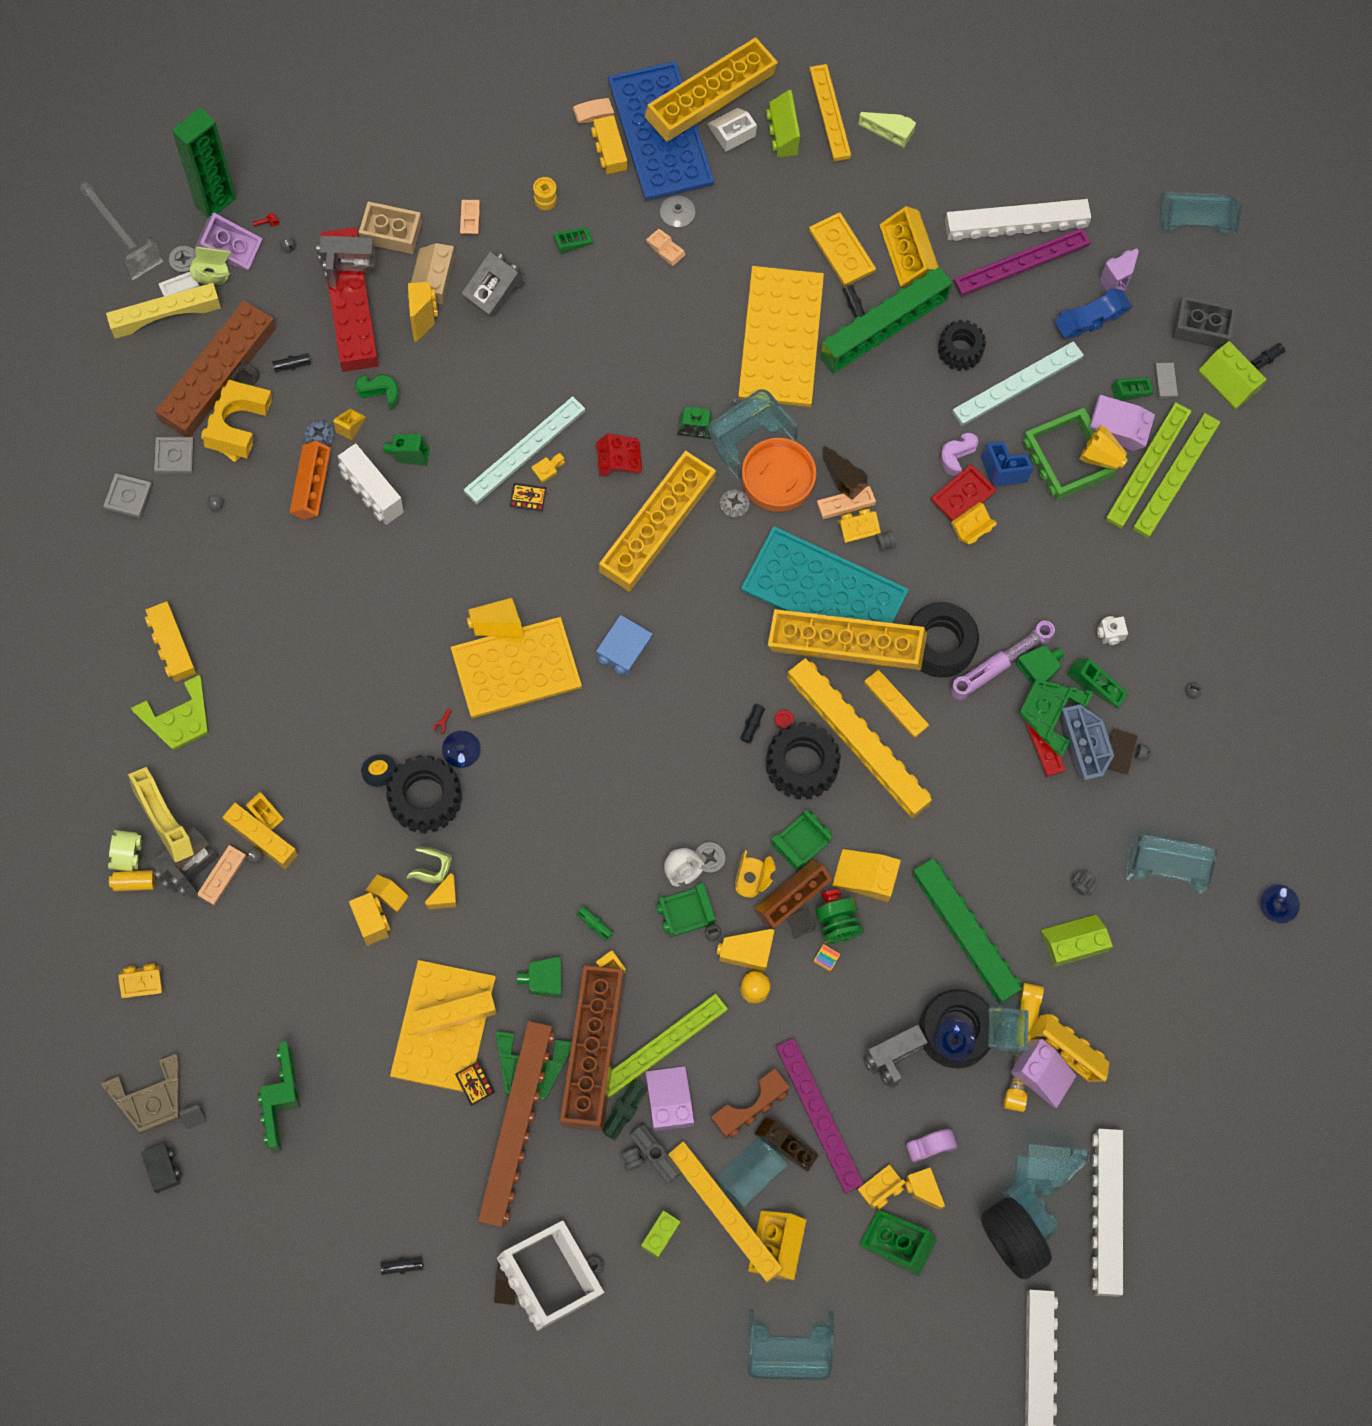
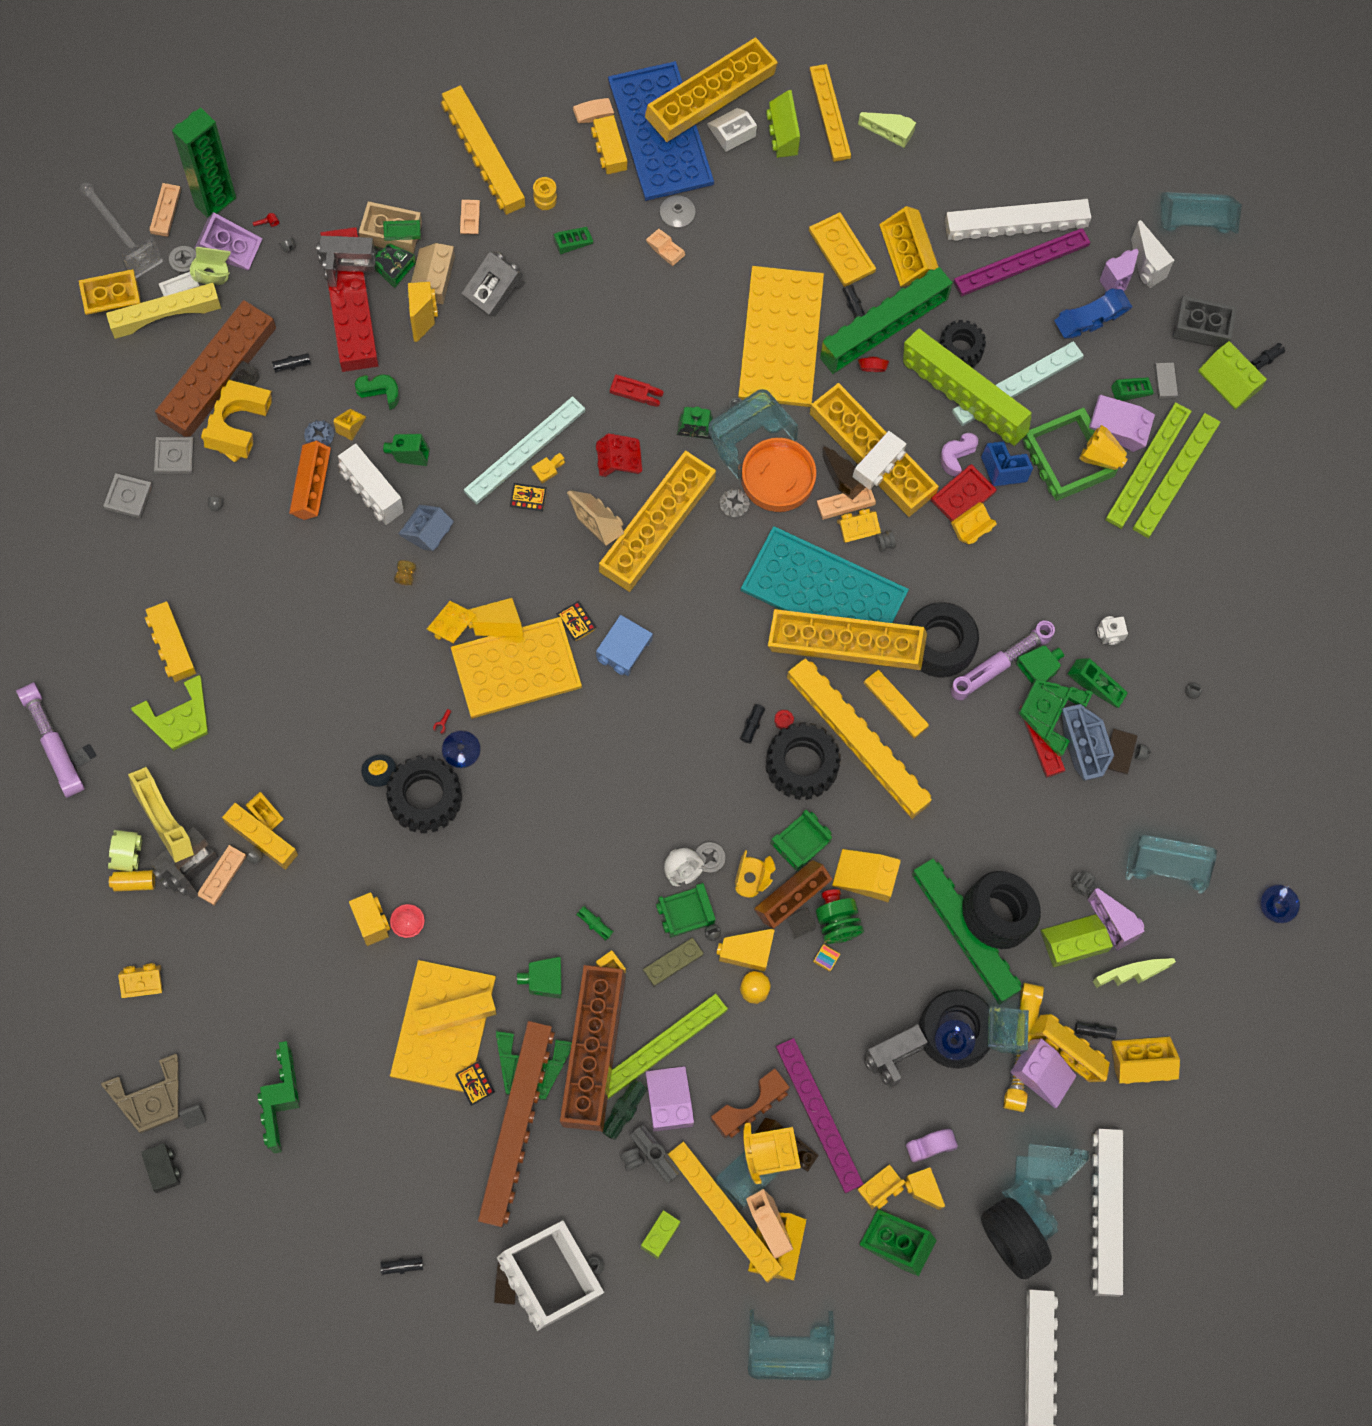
yellow slope [366,874,409,912] -> none
yellowish green piece [406,846,452,883] -> none
yellow slope [425,873,457,910] -> none
none -> lavender piece [16,682,85,798]
none -> sticker [69,744,97,770]
none -> yellow slope [79,269,140,315]
none -> light nougat plate [149,183,181,237]
none -> torso [374,244,416,288]
none -> green tile [383,220,421,241]
none -> coral hat [390,904,425,938]
none -> clear yellow wheel [394,560,416,585]
none -> sand blue slope [399,505,454,551]
none -> yellow hinge [427,601,476,643]
none -> yellow brick [441,85,525,215]
none -> piece [556,601,597,641]
none -> tan slope [567,491,624,545]
none -> red hinge [610,374,664,407]
none -> olive plate [643,938,704,987]
none -> yellow piece [743,1123,801,1184]
none -> light nougat slope [746,1189,793,1259]
none -> yellow brick [810,383,939,517]
none -> white brick [852,431,907,490]
none -> red hat [858,356,890,372]
none -> lime brick [903,329,1032,446]
none -> black tyre [962,871,1041,949]
none -> black pin [1075,1021,1117,1040]
none -> lavender slope [1087,888,1145,950]
none -> yellowish green slope [1093,958,1176,988]
none -> yellow slope [1111,1037,1180,1084]
none -> white slope [1131,220,1174,288]

